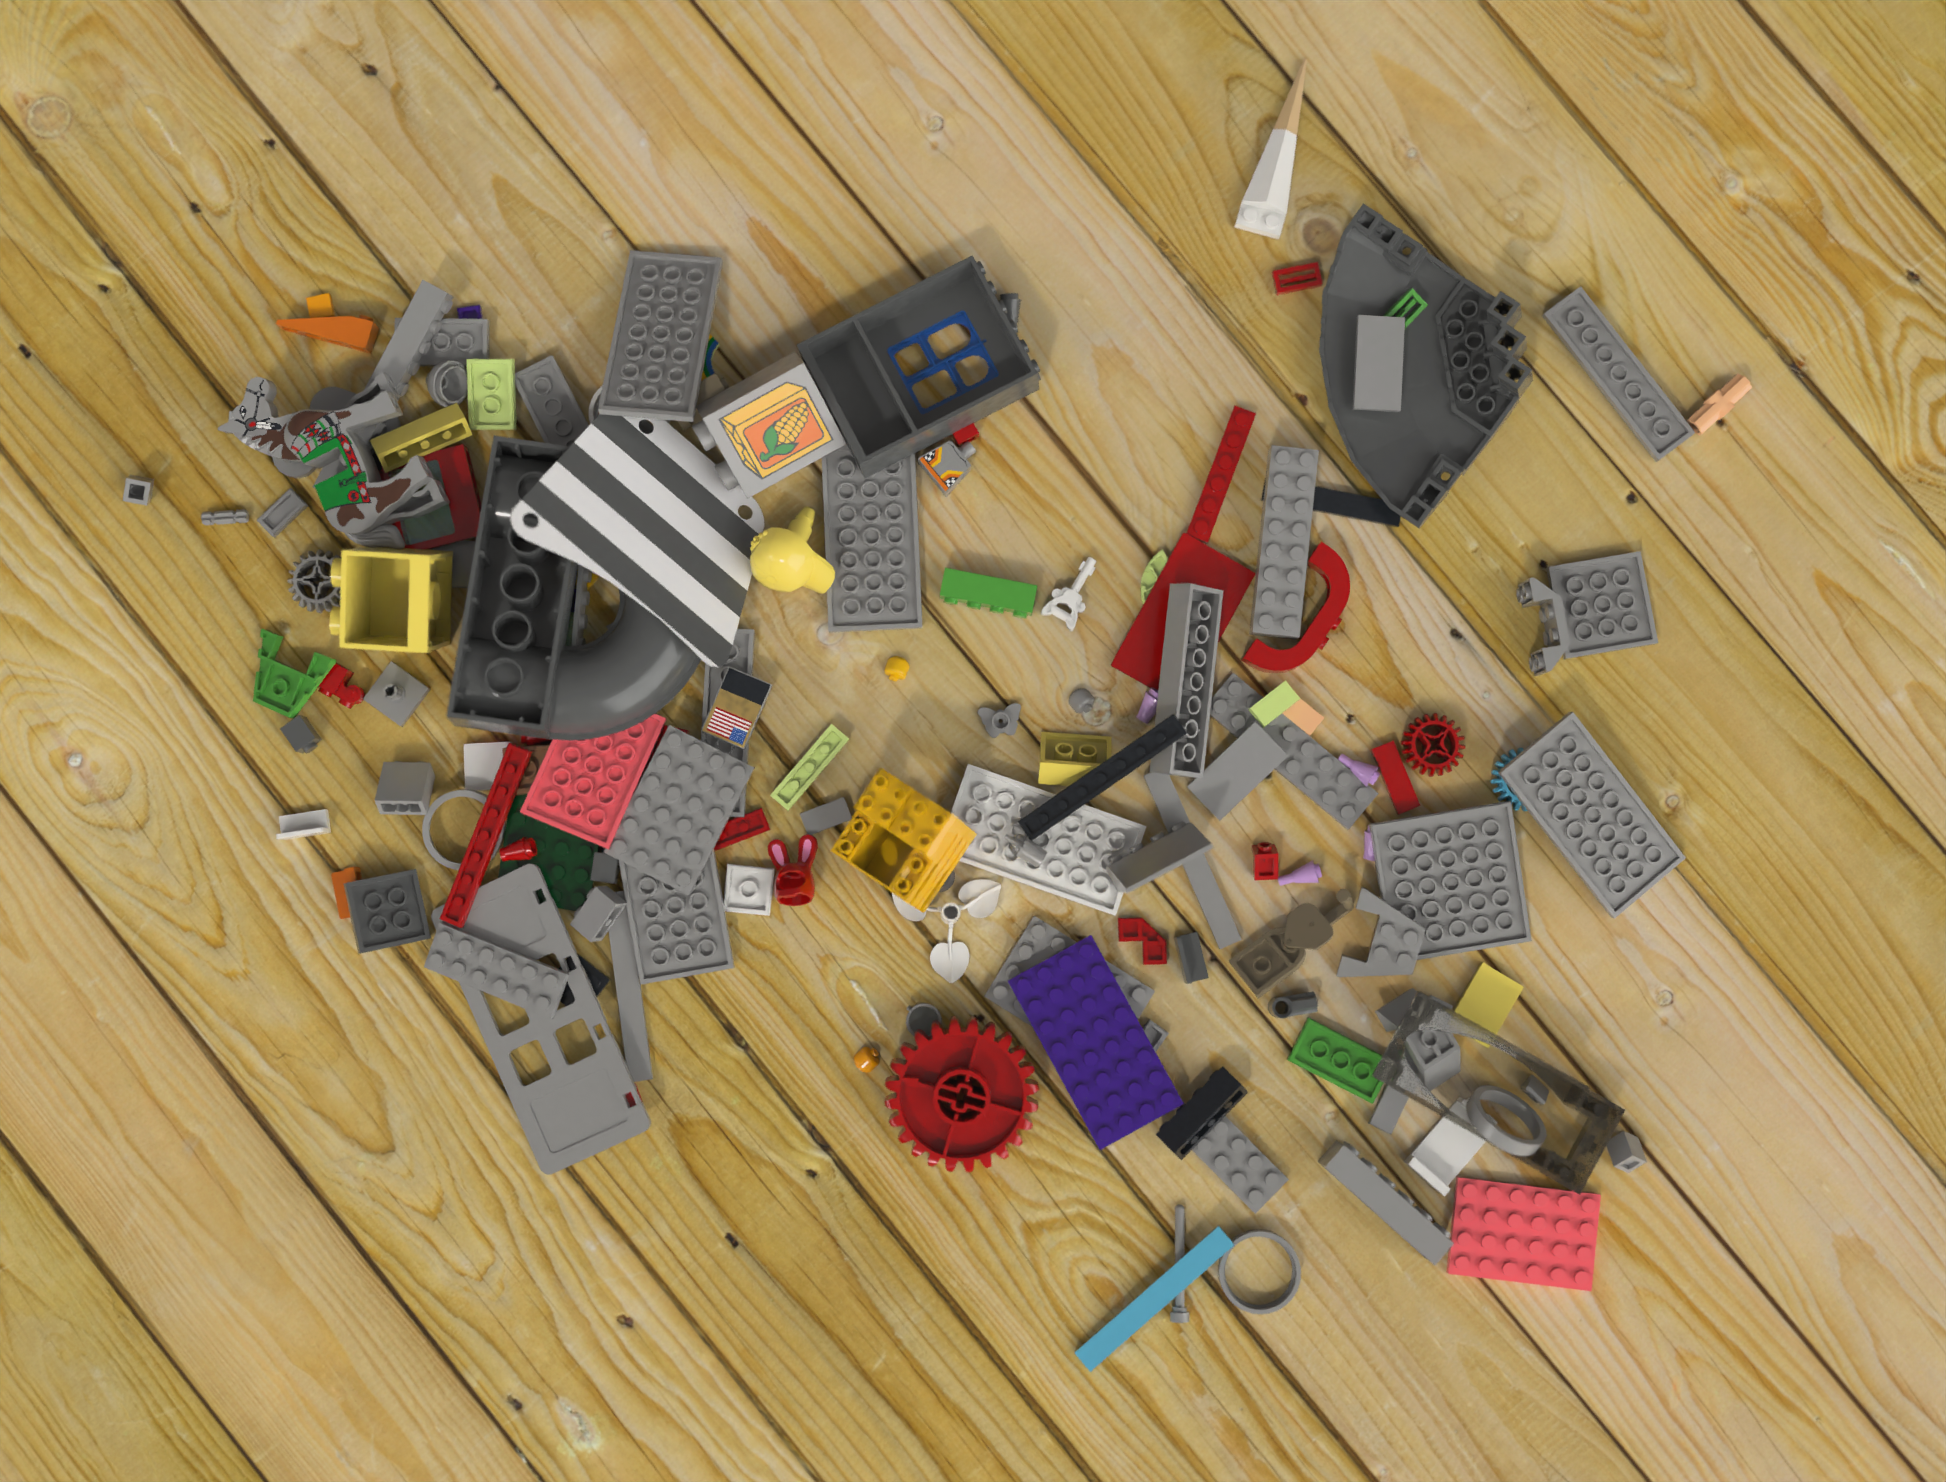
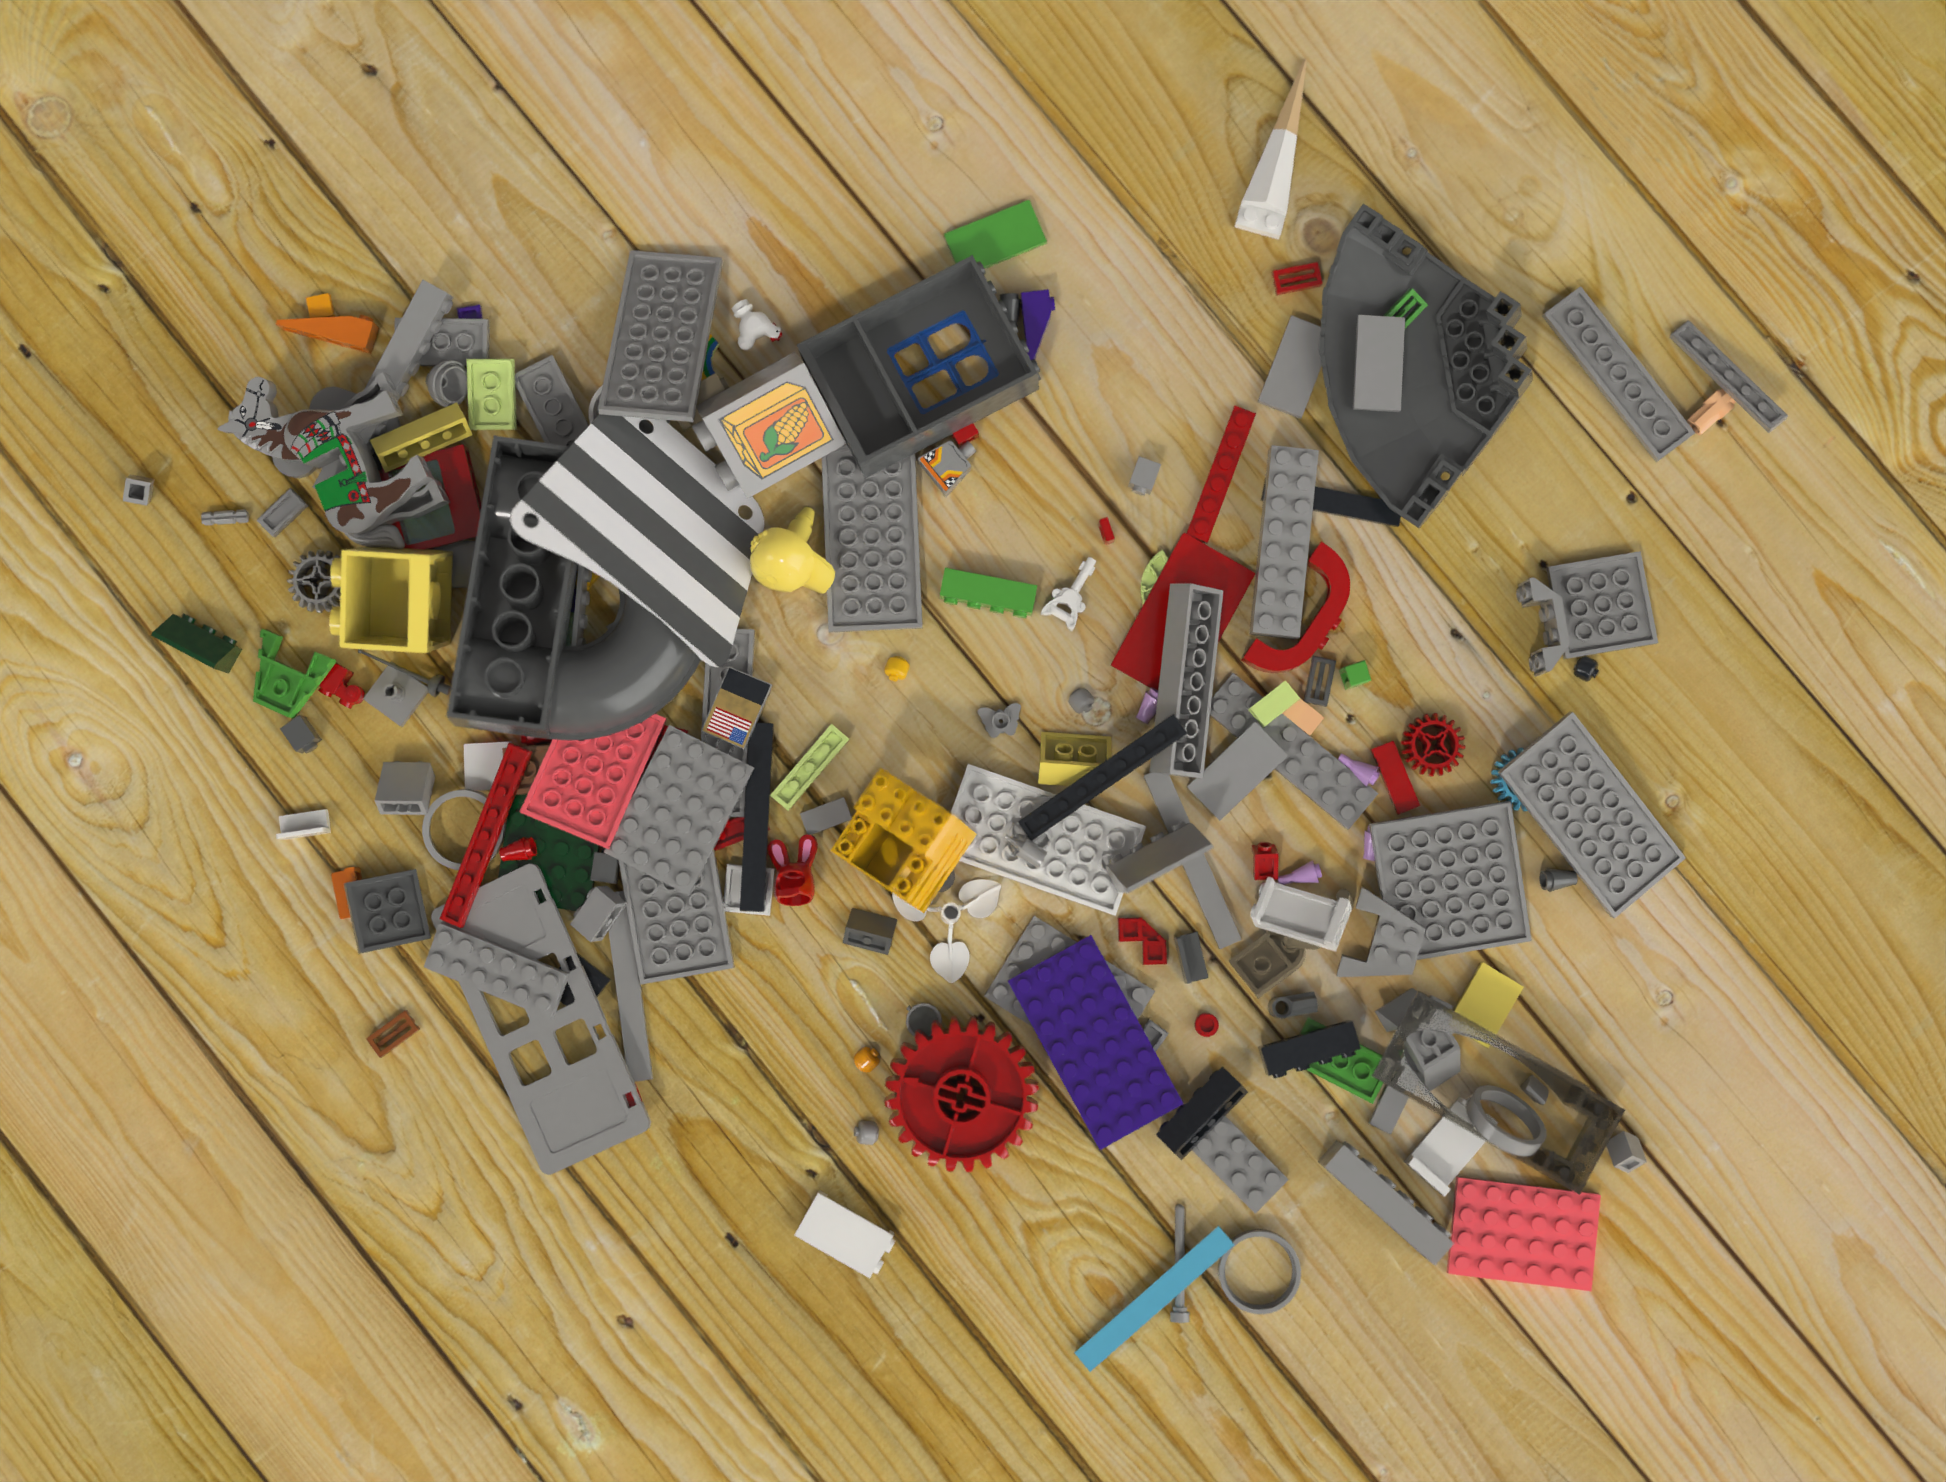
none -> dark green slope [151,613,242,674]
none -> dark grey sword [358,649,451,697]
none -> dark orange tile [366,1010,420,1058]
none -> white animal [732,299,783,351]
none -> black tile [740,723,774,912]
none -> white panel [794,1190,896,1278]
none -> dark grey panel [843,908,897,955]
none -> light grey piece [854,1120,879,1145]
none -> bright green tile [944,200,1047,269]
none -> dark purple slope [1020,289,1055,360]
none -> red tile [1098,517,1115,545]
none -> light grey brick [1128,456,1161,496]
none -> red tile [1194,1013,1219,1037]
none -> white panel [1250,876,1352,951]
none -> light grey tile [1258,316,1322,419]
none -> black brick [1258,1020,1361,1078]
none -> dark grey tile [1303,656,1336,707]
none -> bright green piece [1339,660,1371,690]
none -> dark grey cone [1539,868,1578,892]
none -> black piece [1574,656,1600,682]
none -> light grey tile [1670,320,1788,433]

